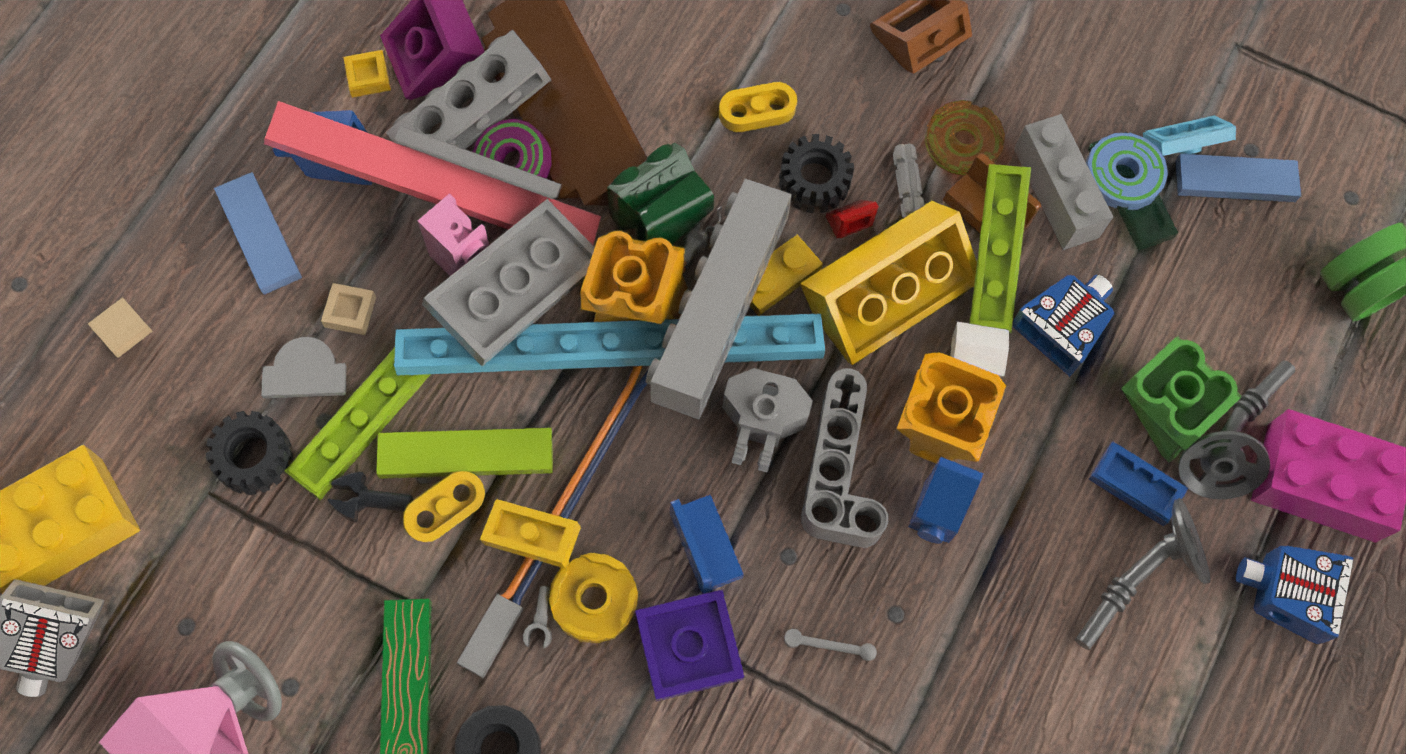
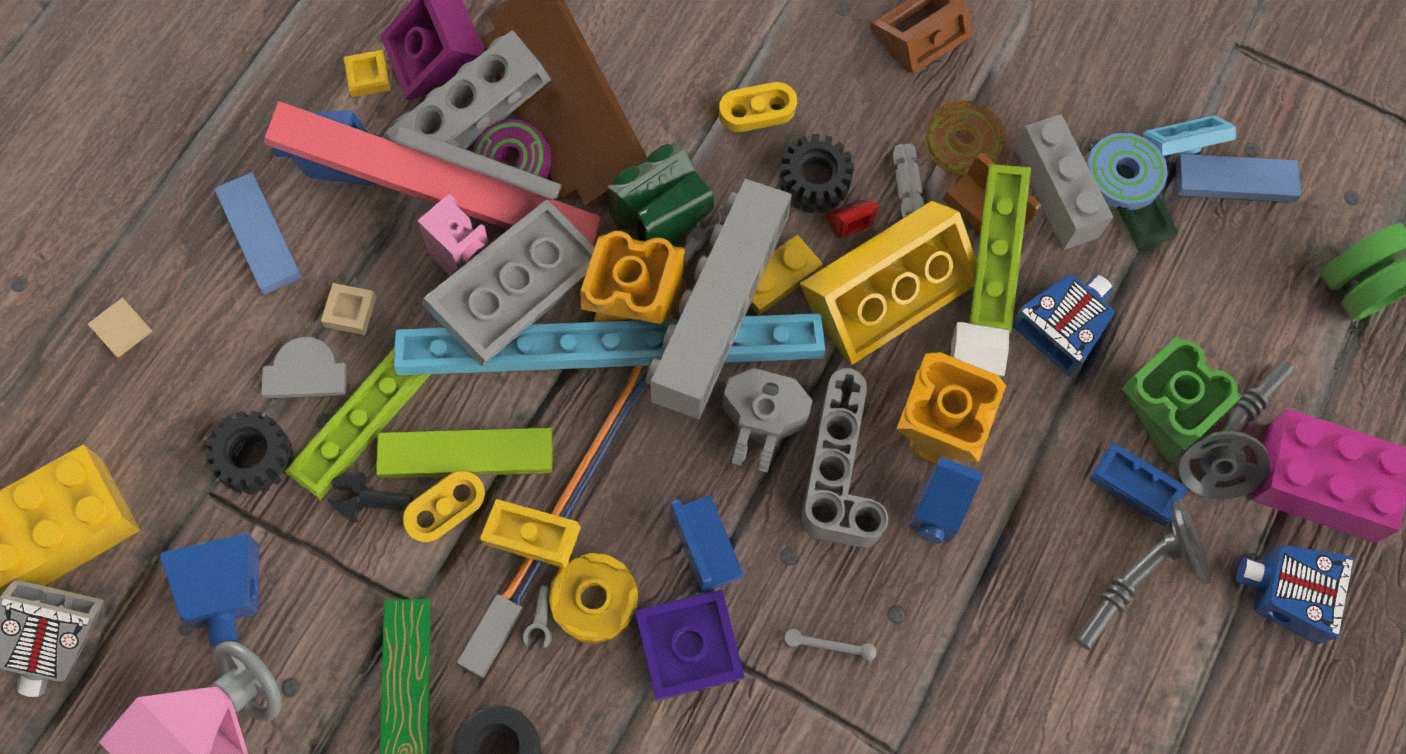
none -> blue torso [160,533,260,648]

